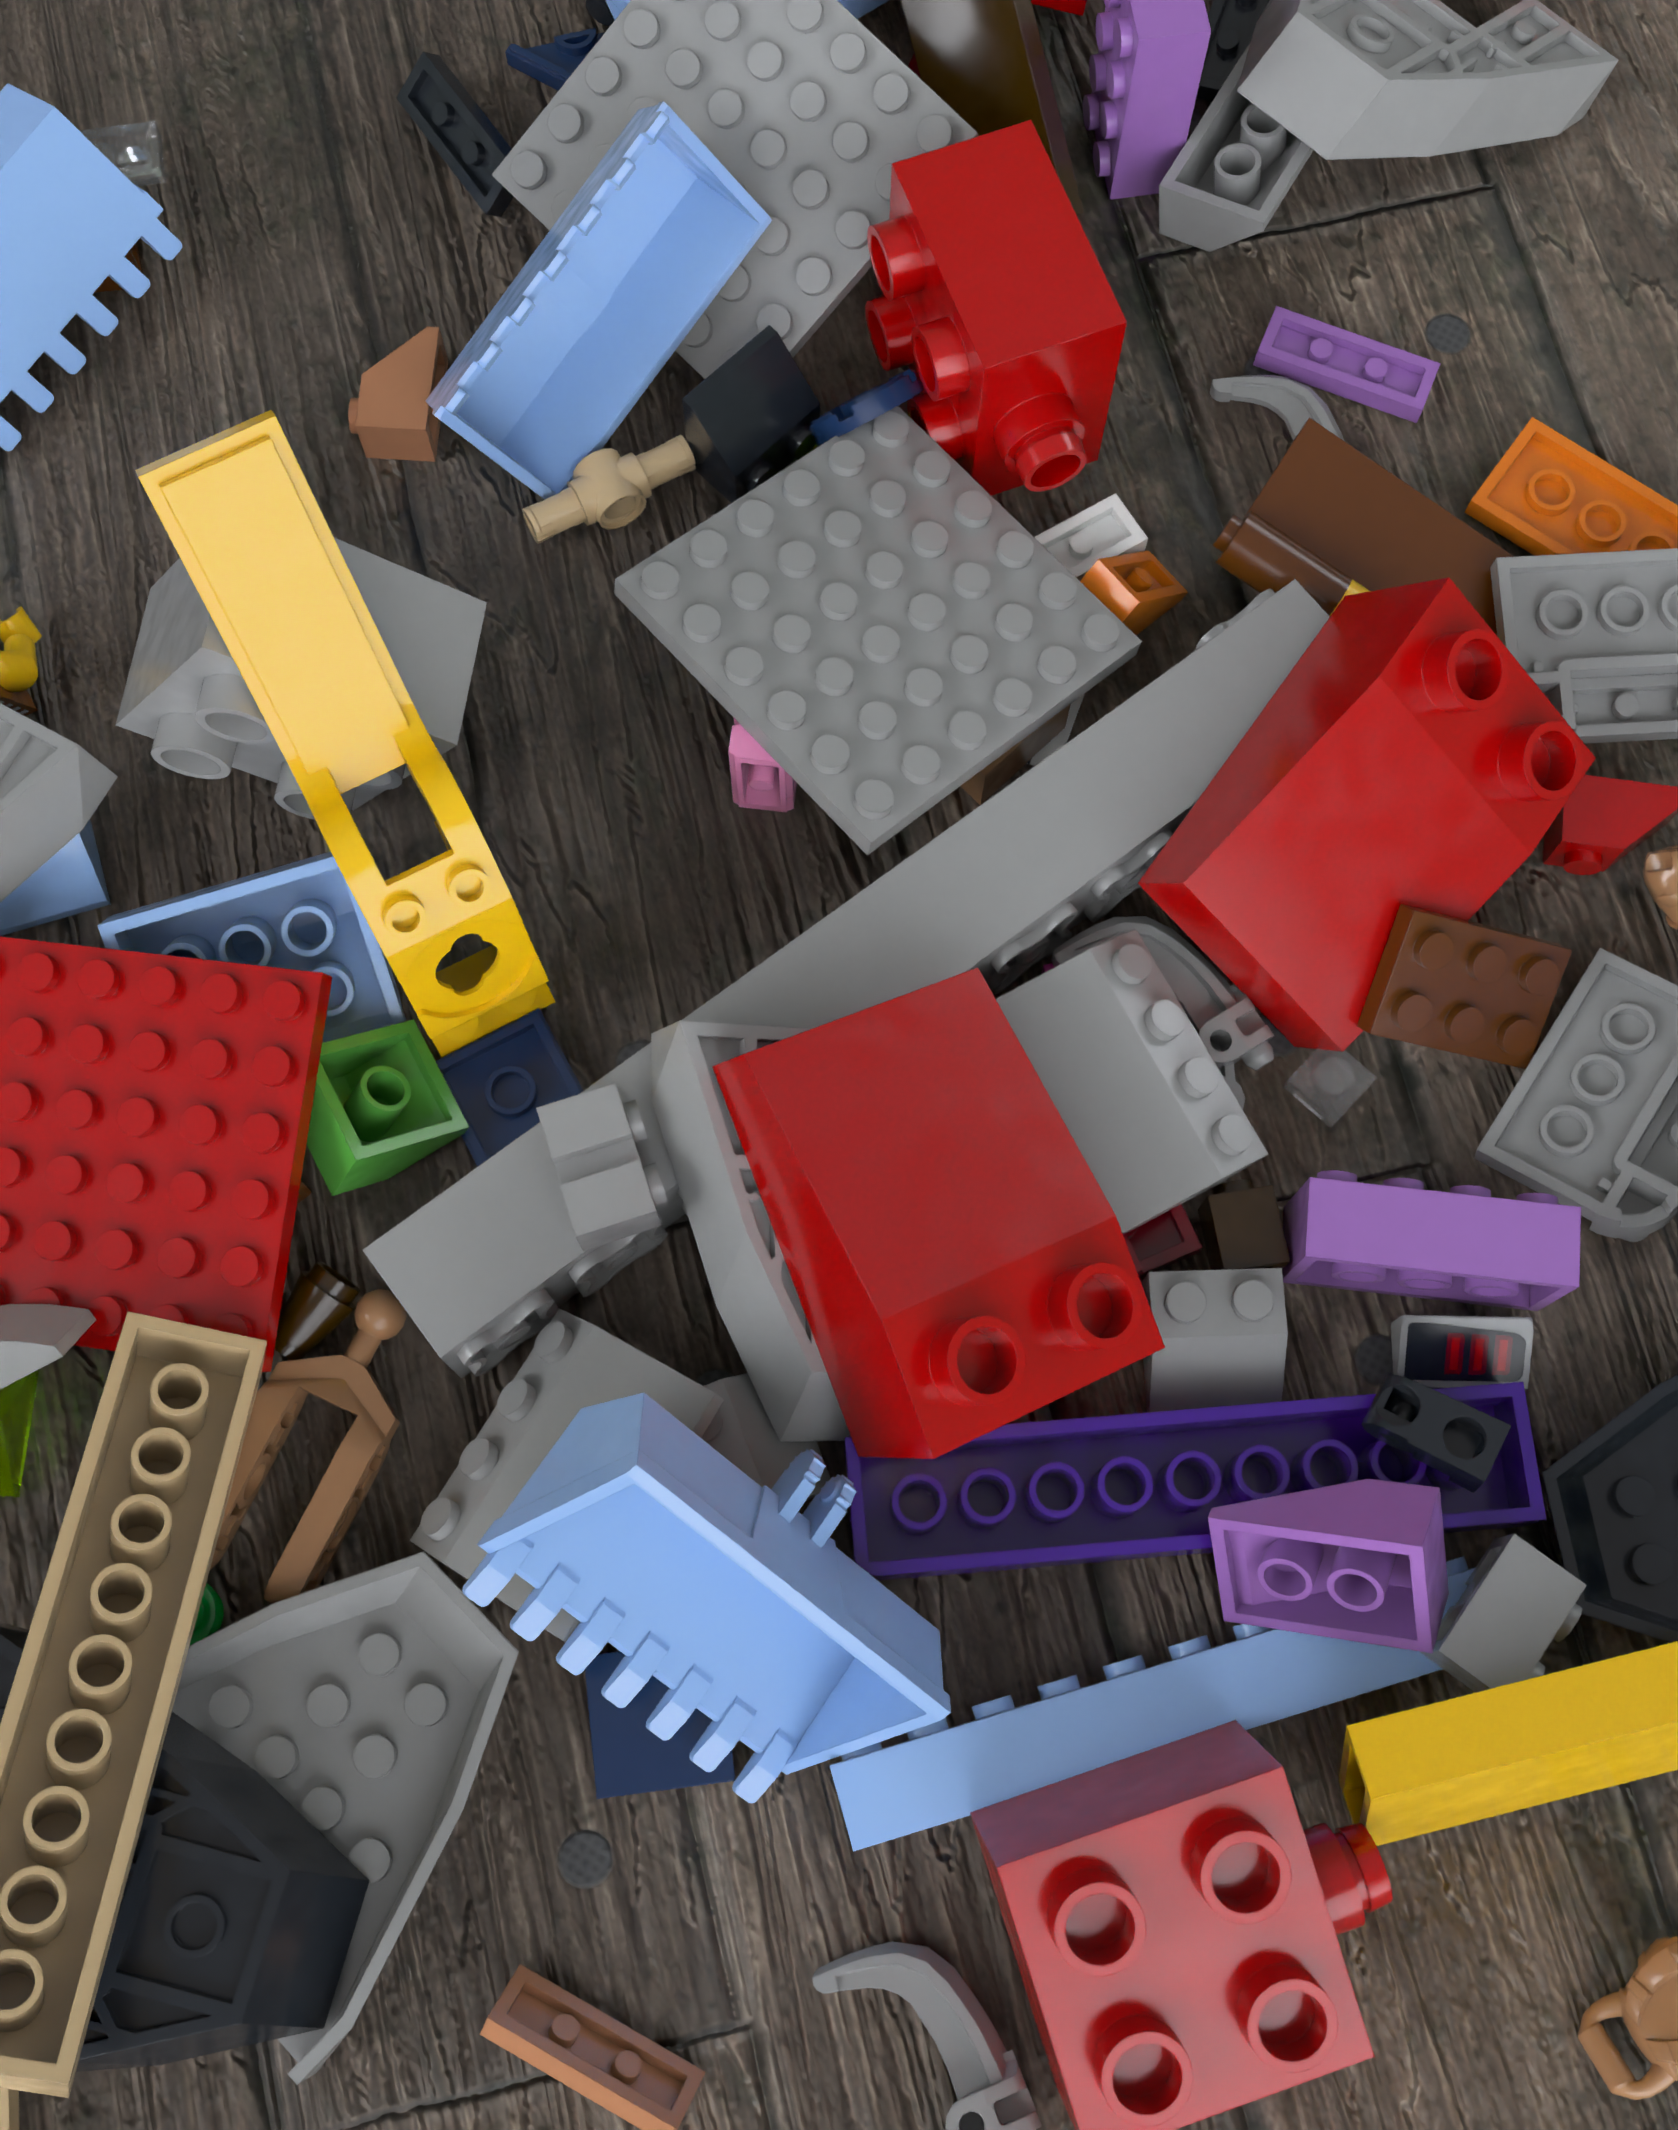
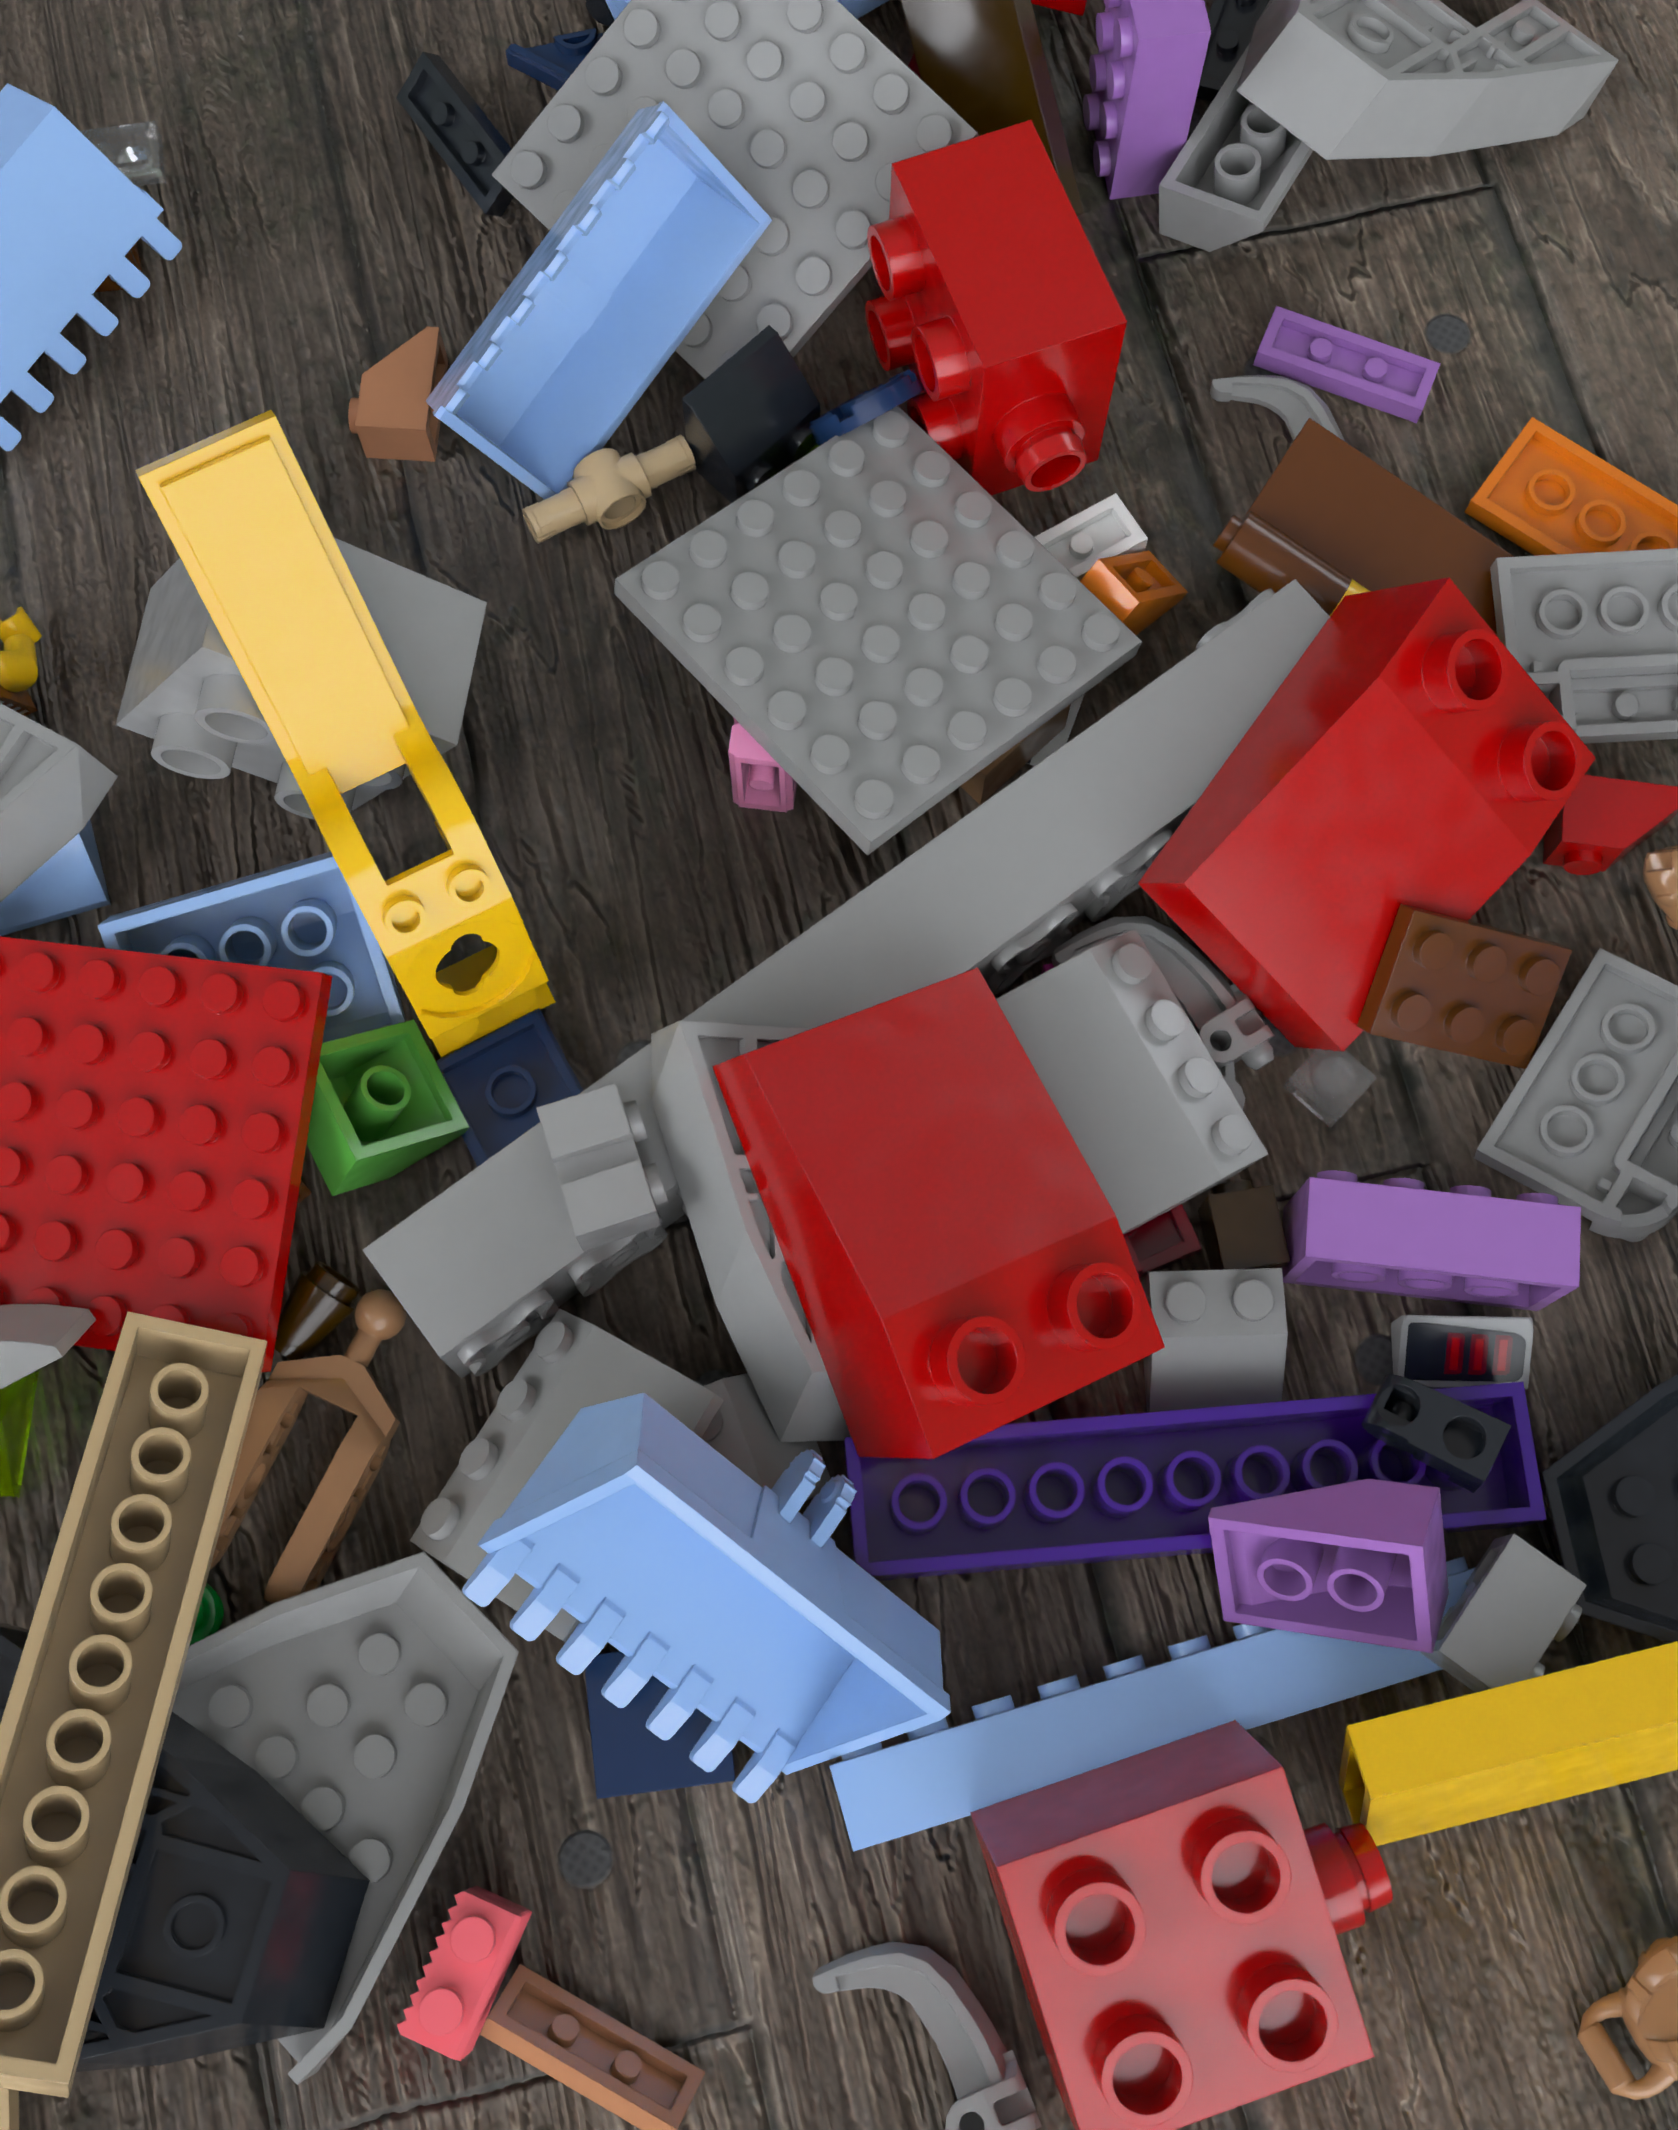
none -> coral brick [397,1885,532,2061]

